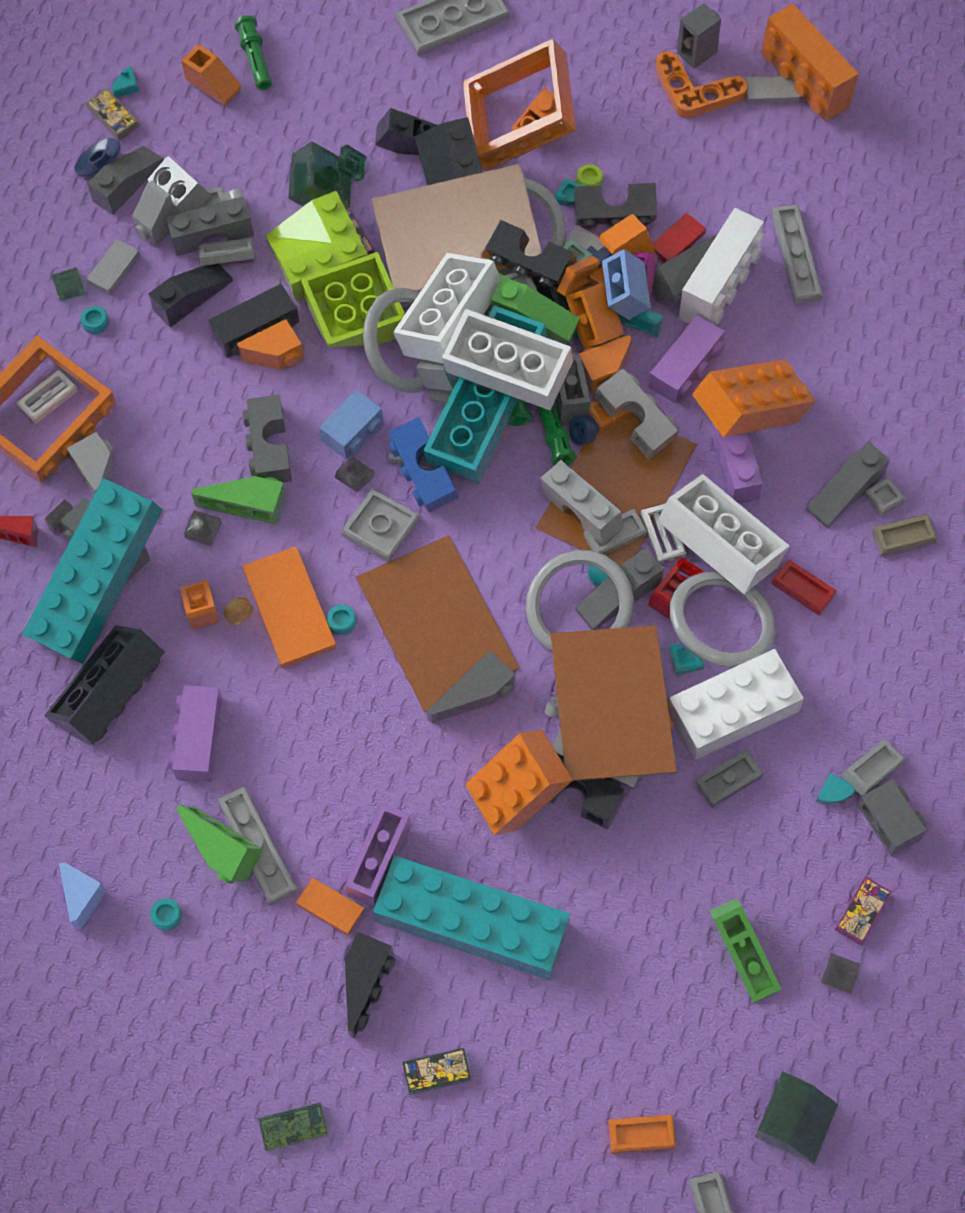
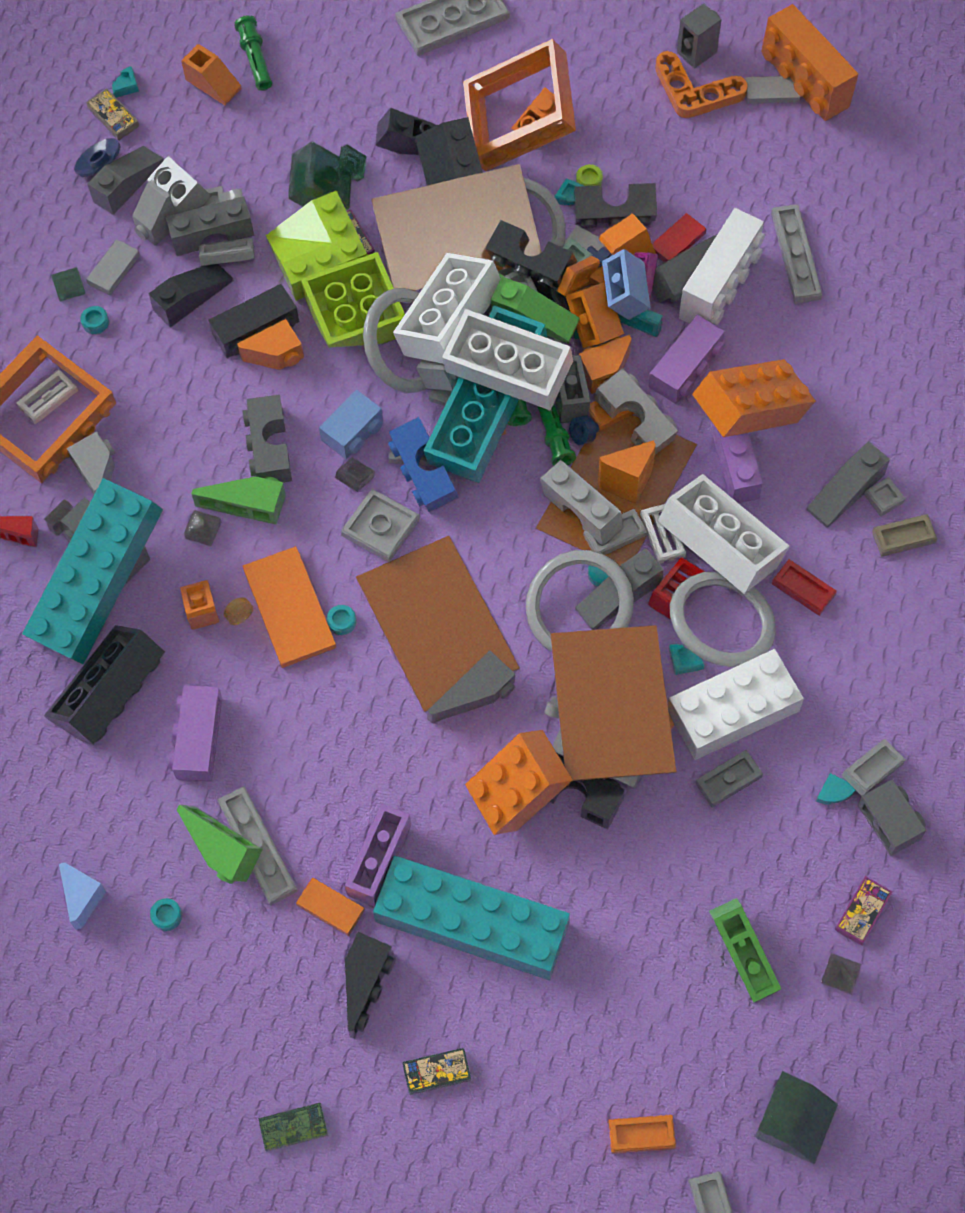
none -> orange slope [598,440,656,503]

